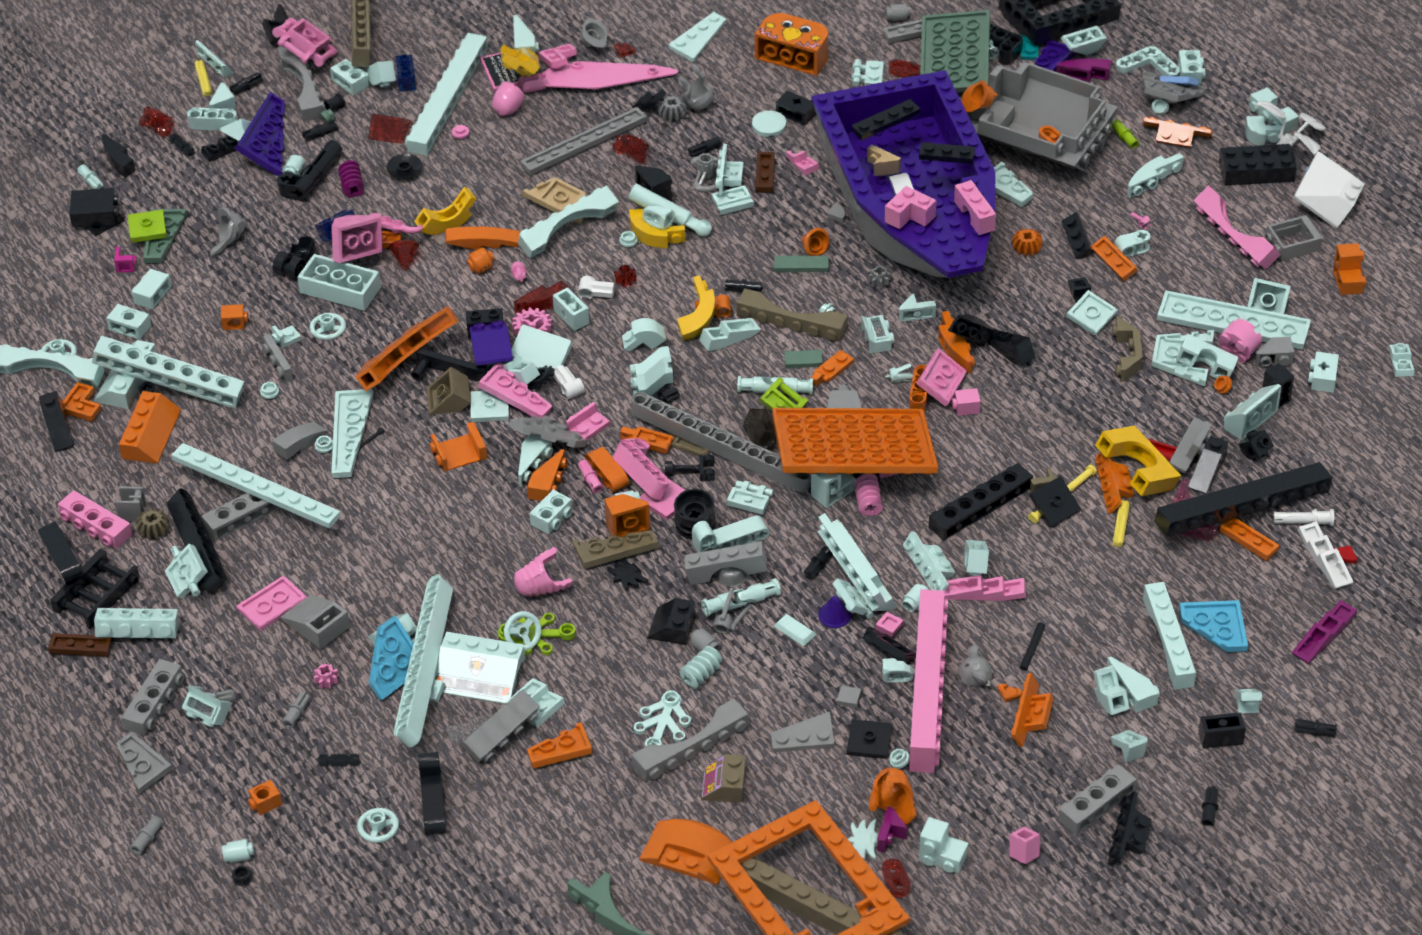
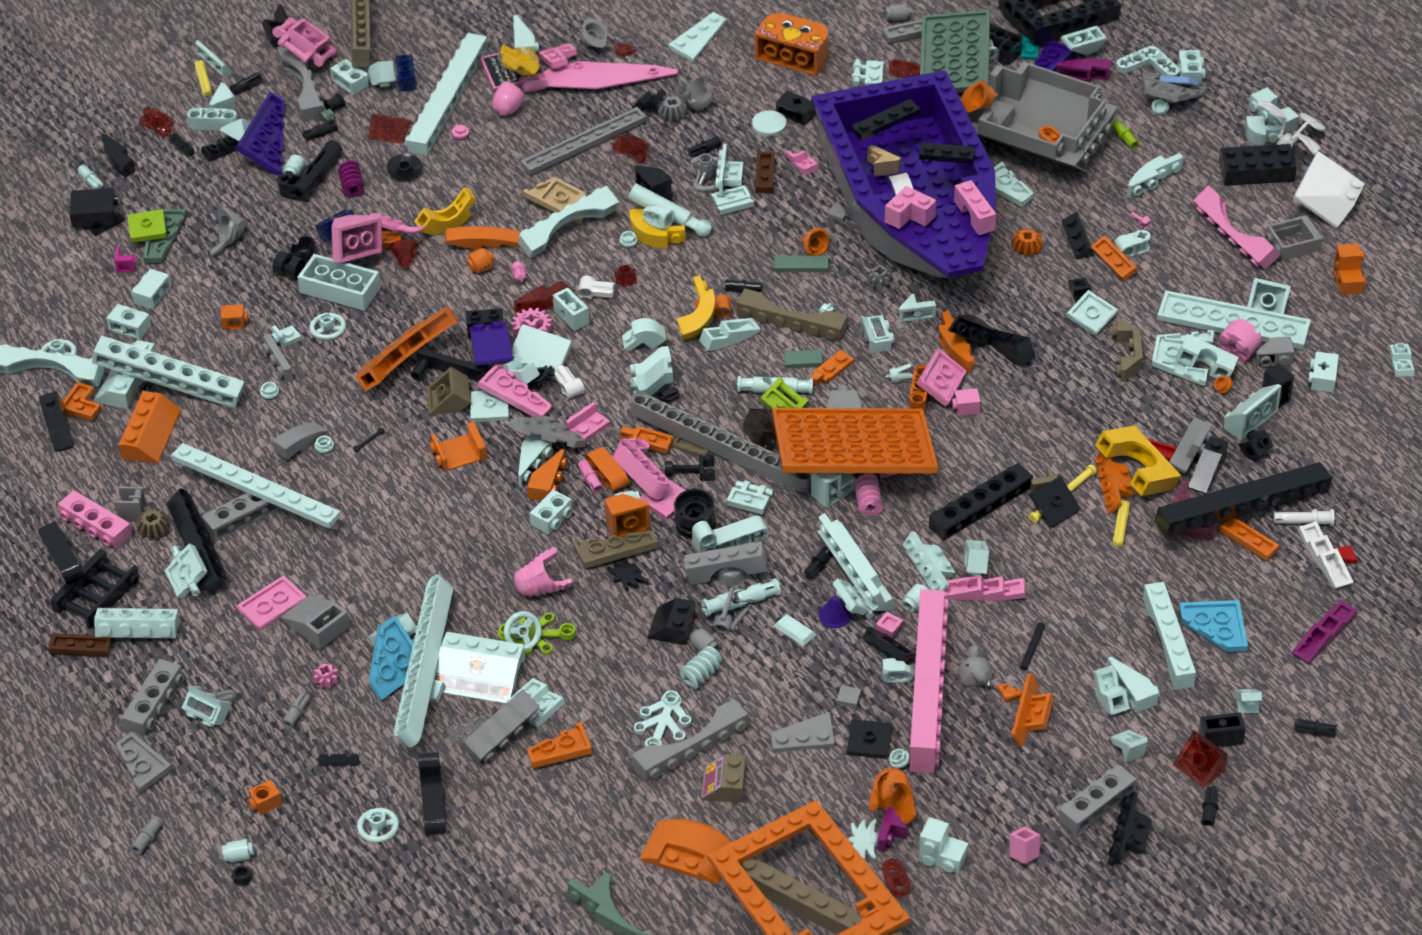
light aqua wing [331,389,373,478] -> none
bracket [1143,117,1212,148] -> none
none -> clear red slope [1172,730,1227,788]

